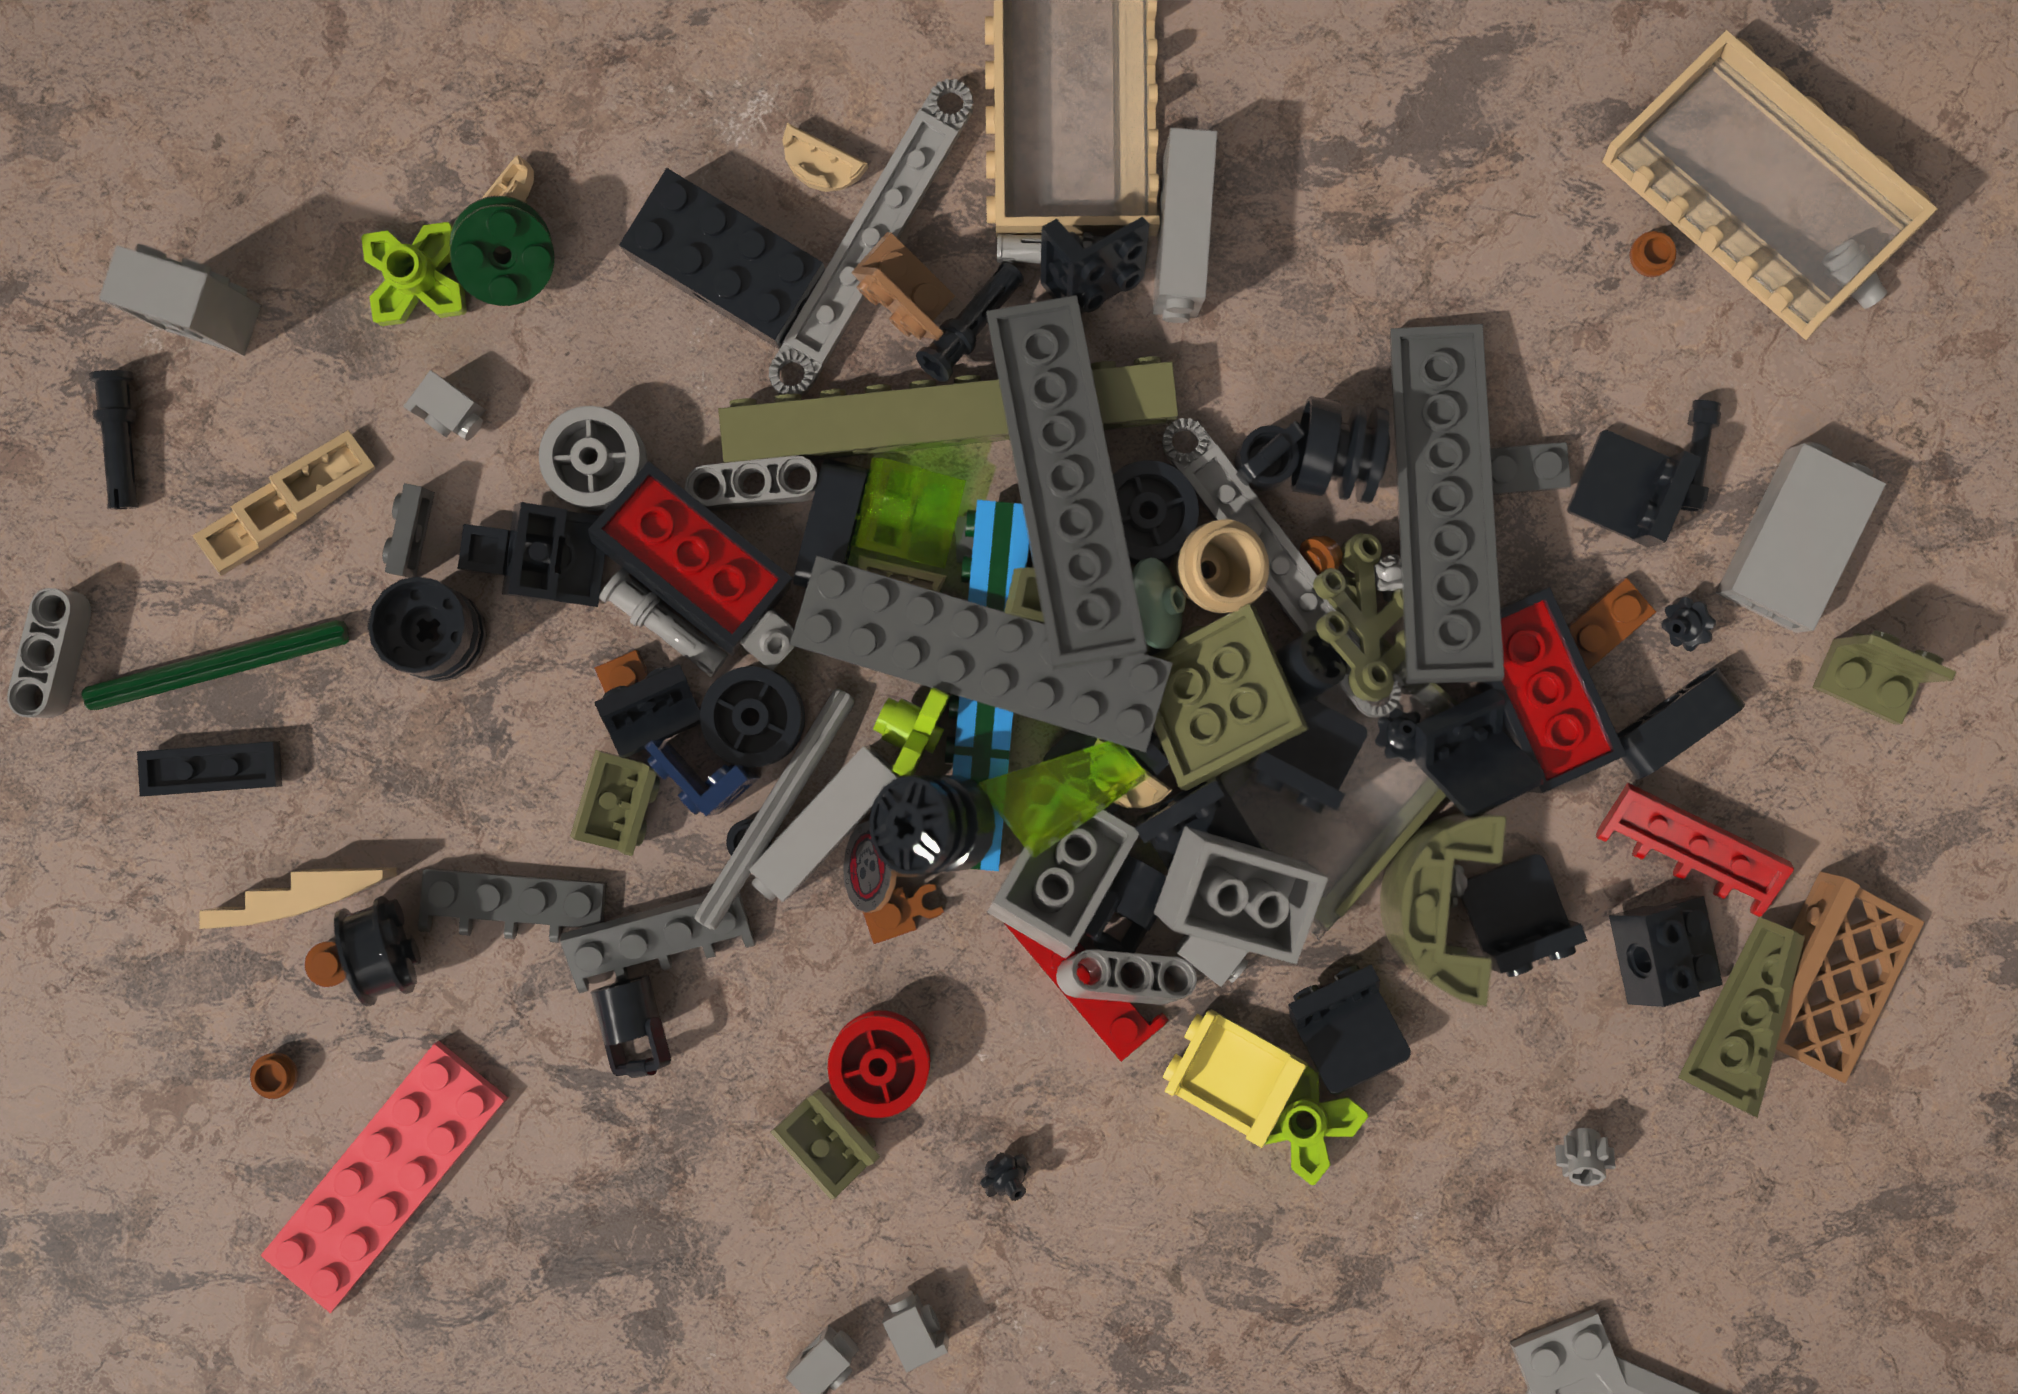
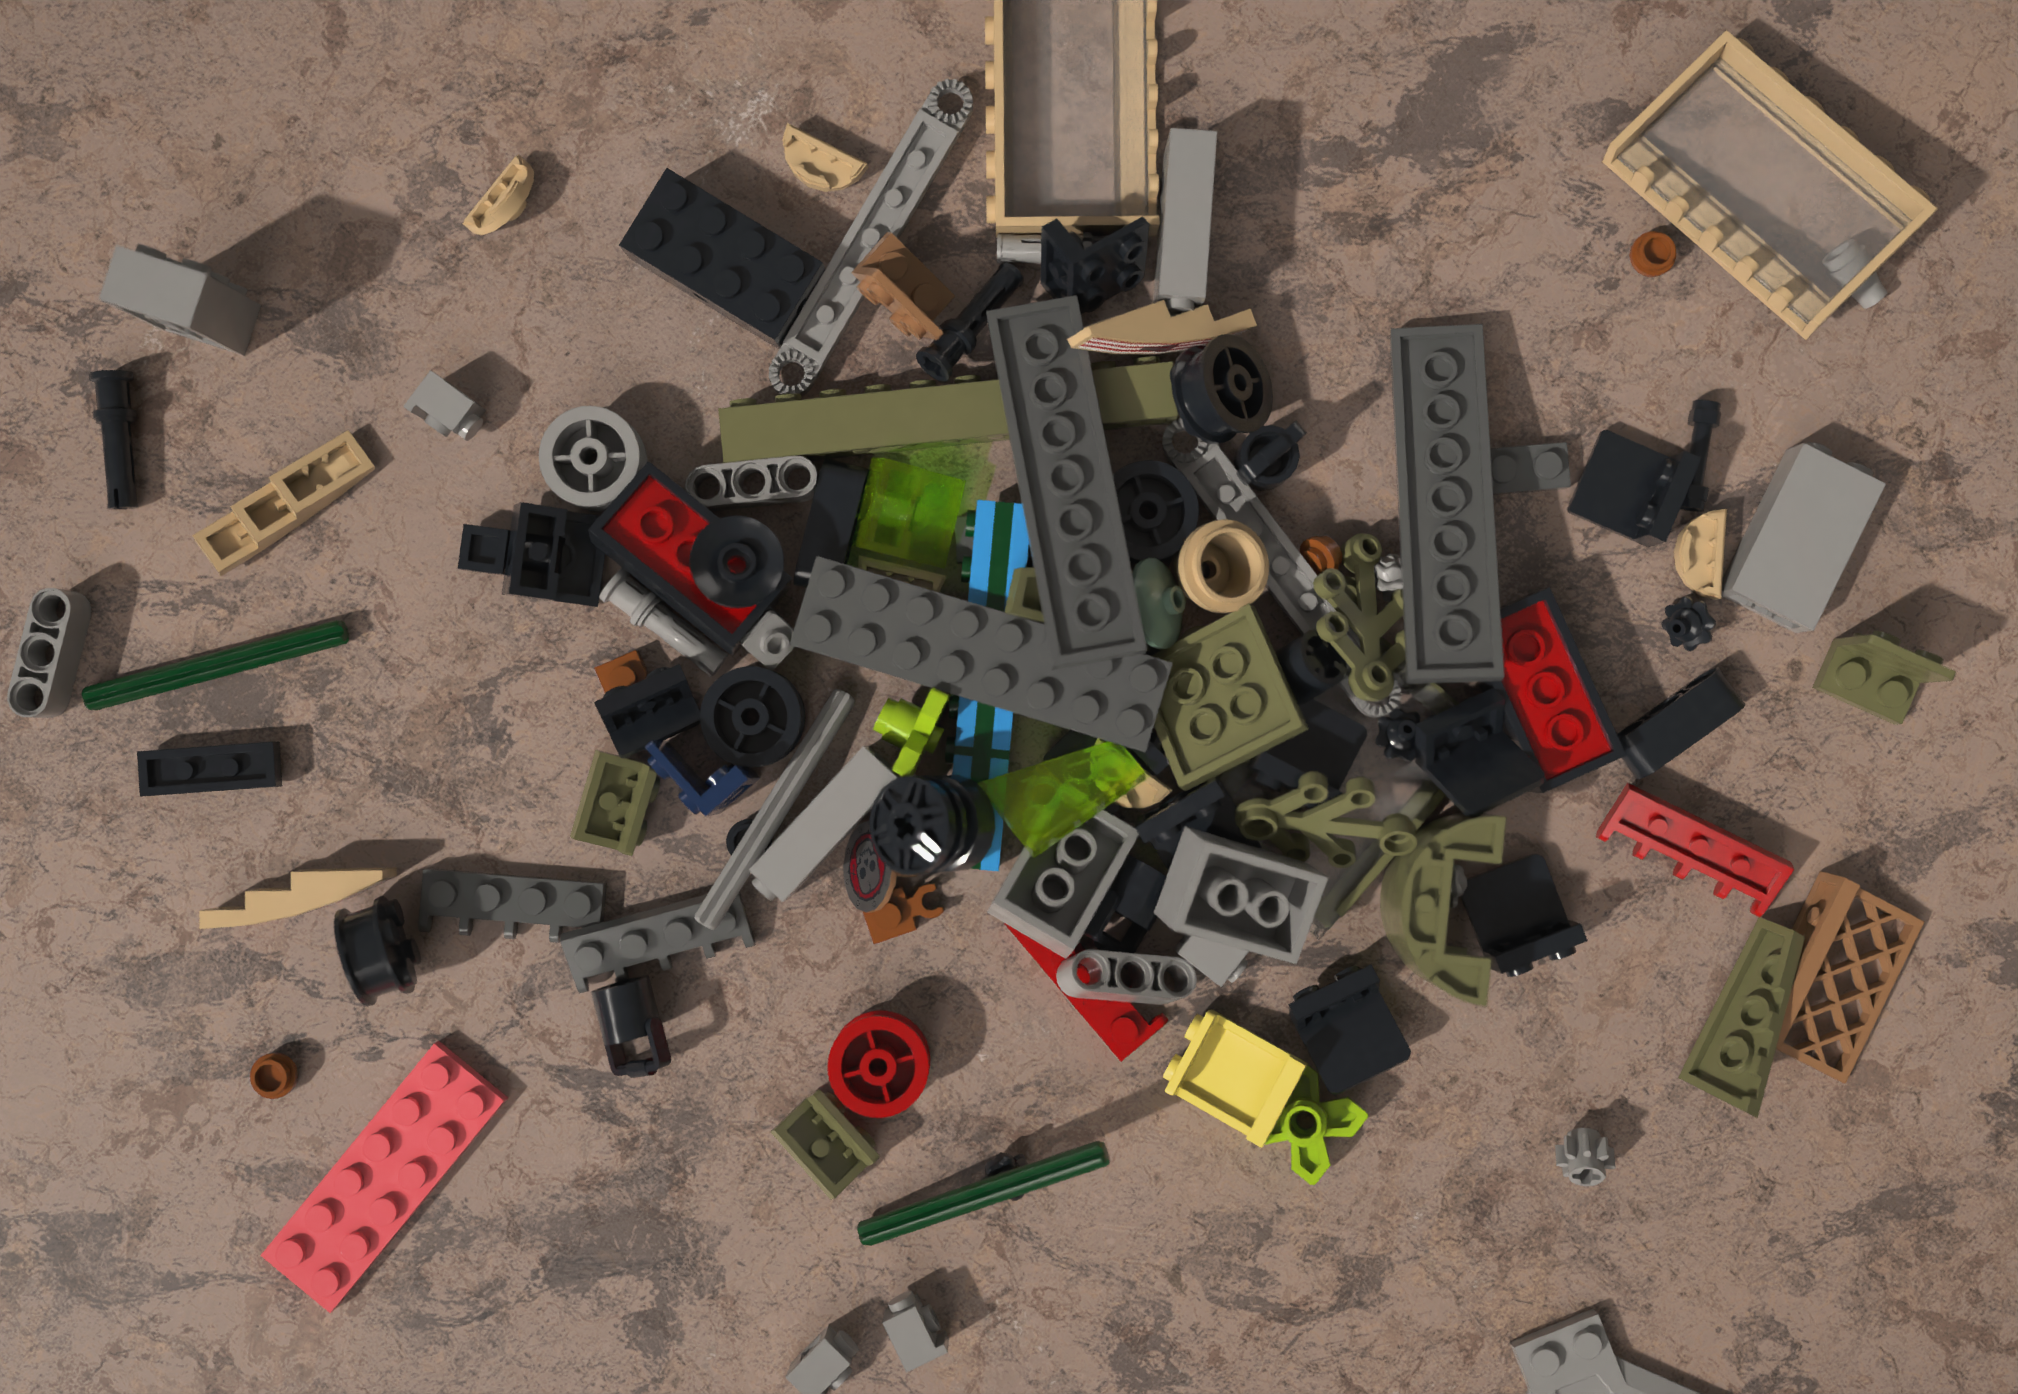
dark orange plate [305,941,346,987] -> none
lime plant [361,222,467,326] -> none
black wheel [368,576,487,682] -> none
dark grey plate [382,483,435,578] -> none
dark green wheel [450,196,555,306] -> none
black wheel [1291,396,1390,504] -> none
dark orange plate [1567,578,1656,670] -> none
black brick [1609,896,1723,1007] -> none
none -> black dish [690,516,784,608]
none -> dark green axle [857,1141,1110,1246]
none -> tan slope [1068,300,1257,354]
none -> black wheel [1170,334,1273,444]
none -> olive plant [1235,772,1418,868]
none -> tan plate [1674,509,1727,600]

